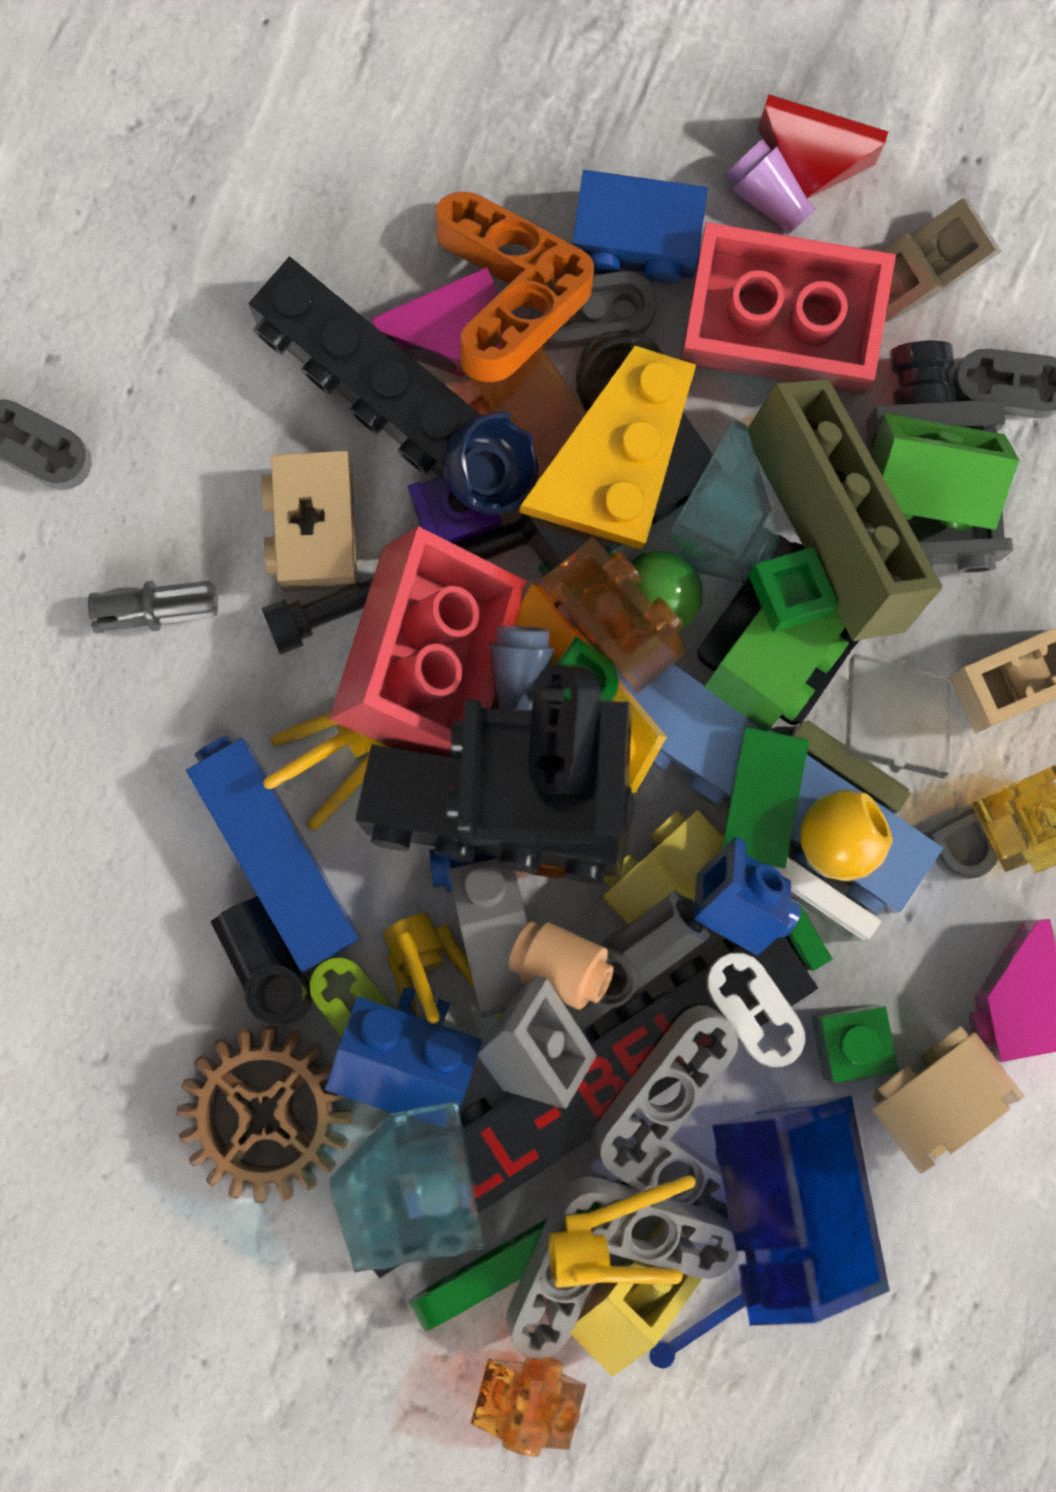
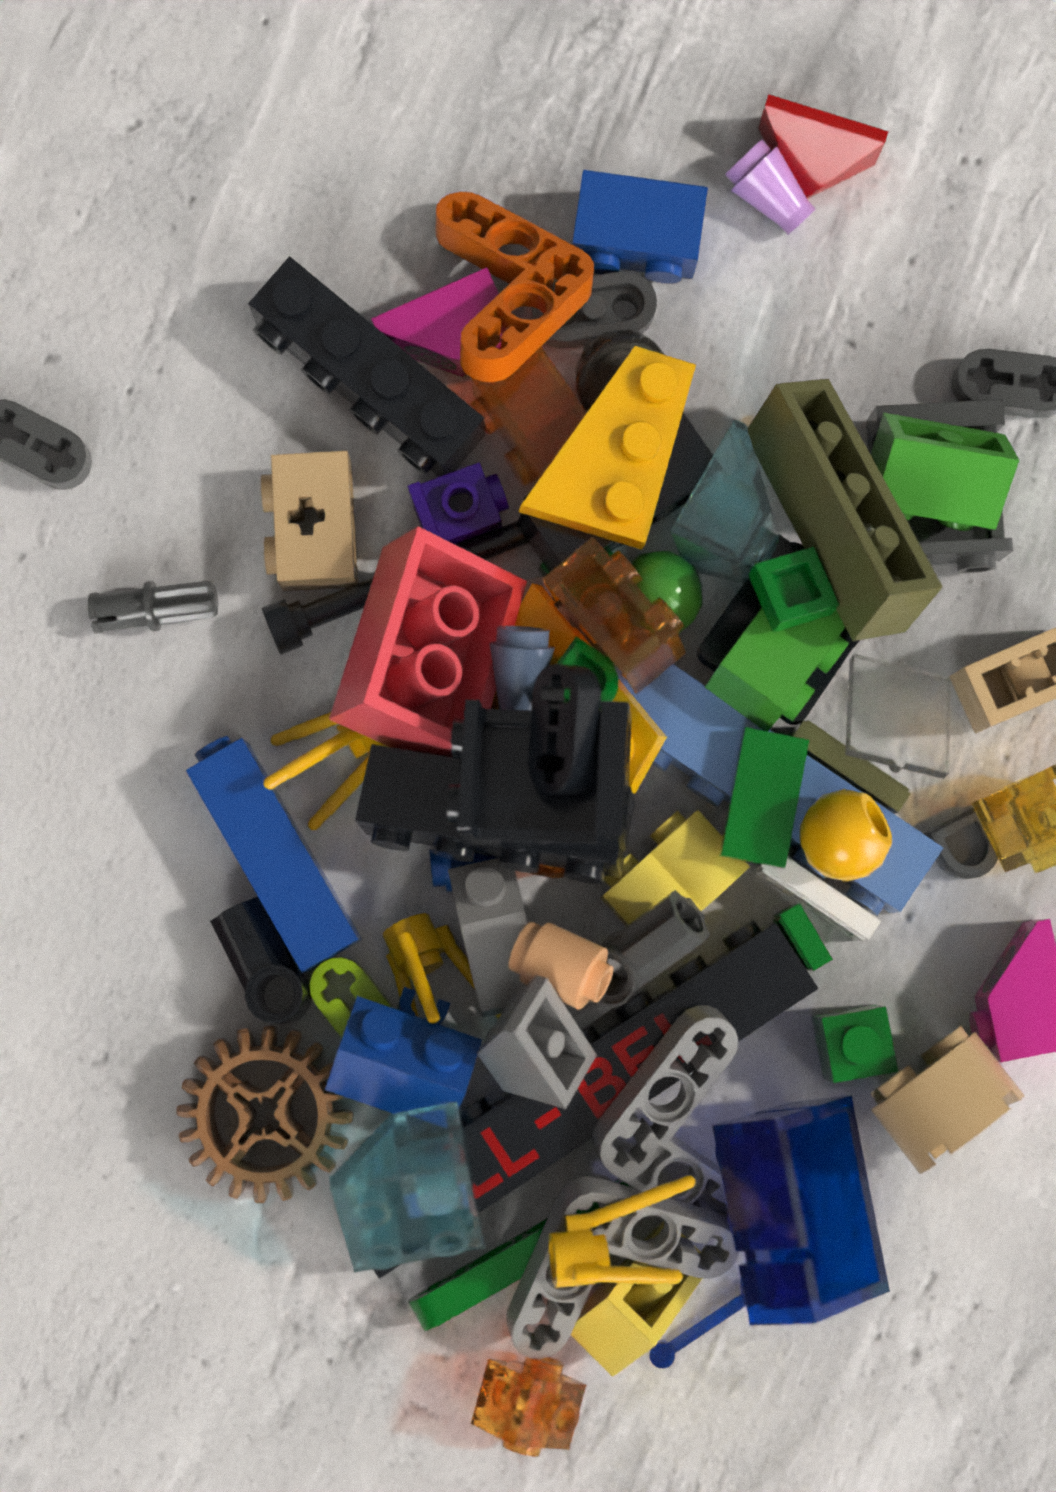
dark blue hair [442,411,539,516] -> none
coral brick [680,222,896,395] -> none
blue brick [693,836,801,956] -> none
white beam [705,953,805,1067] -> none
dark tan slope [880,198,1001,322] -> none
black wheel [890,340,957,405] -> none

